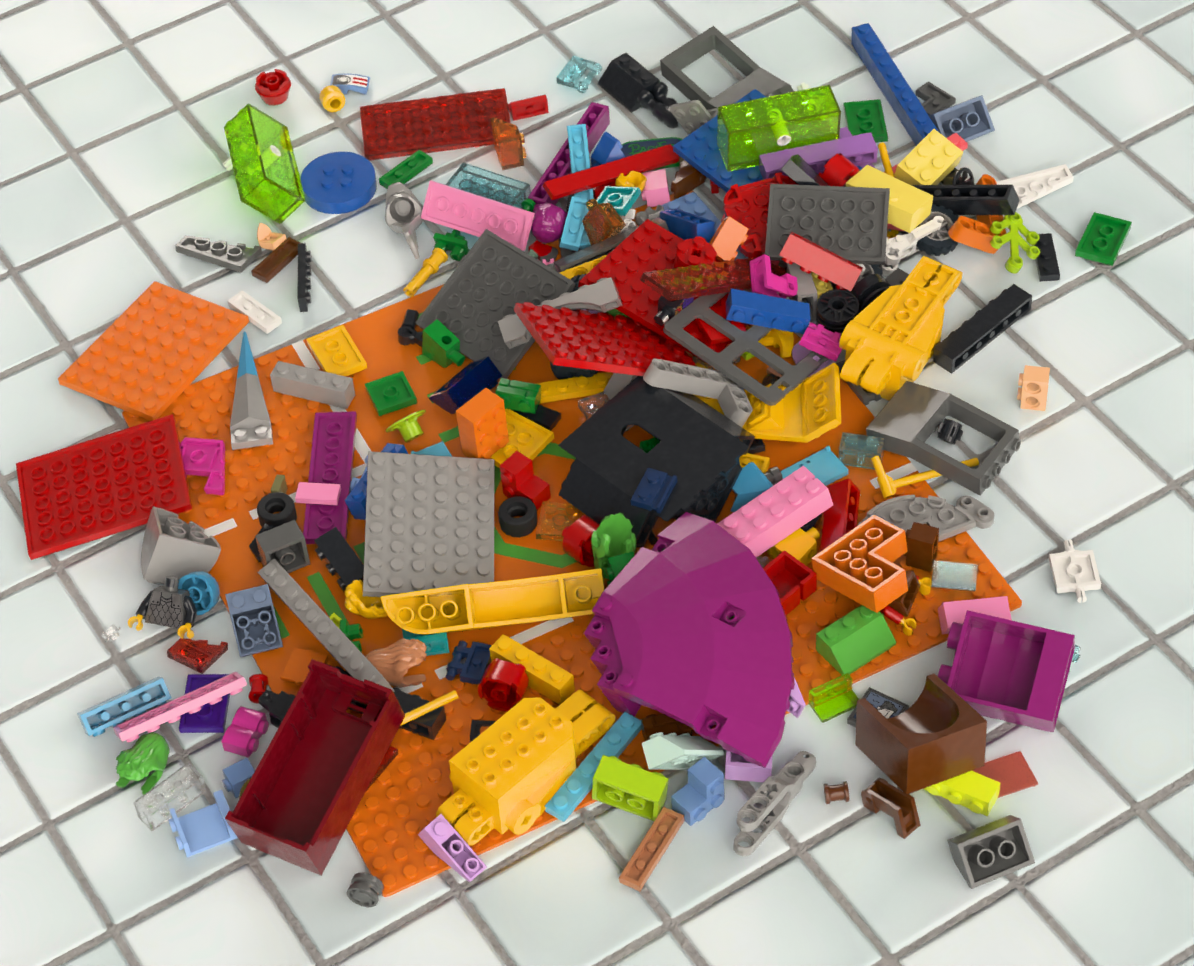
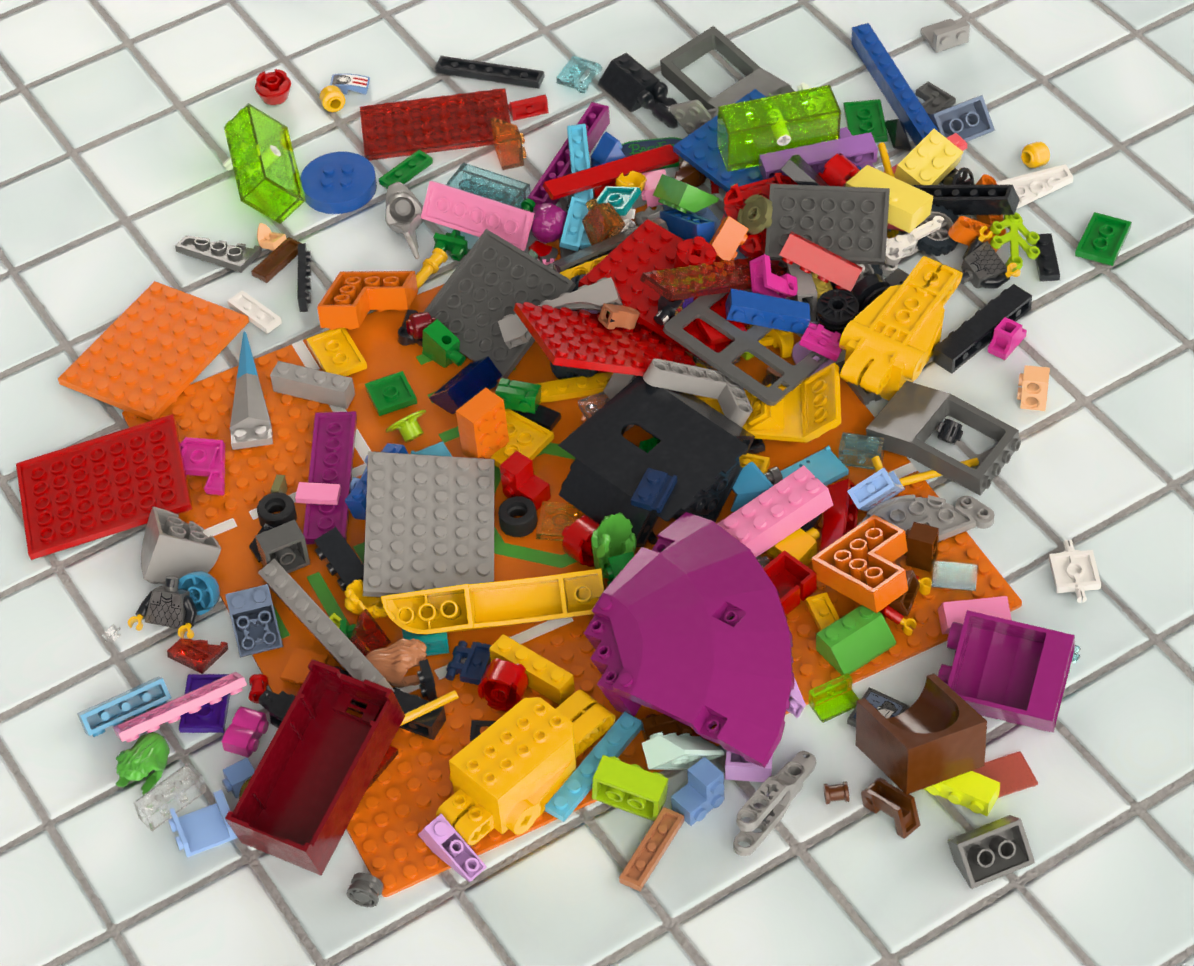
none -> orange brick [317,271,418,330]
none -> clear red wing [350,609,391,656]
none -> dark red head [406,312,436,339]
none -> black plate [417,659,437,702]
none -> black plate [435,56,544,88]
none -> nougat leg [598,303,640,329]
none -> bright green slope [653,174,719,213]
none -> olive plate [738,194,773,235]
none -> yellow plate [806,592,840,631]
none -> light blue panel [847,468,905,512]
none -> black slope [885,119,912,151]
none -> light grey bracket [920,19,970,53]
none -> torso [960,226,1020,289]
none -> dark pink brick [988,317,1027,360]
none -> yellow head [1021,142,1050,168]

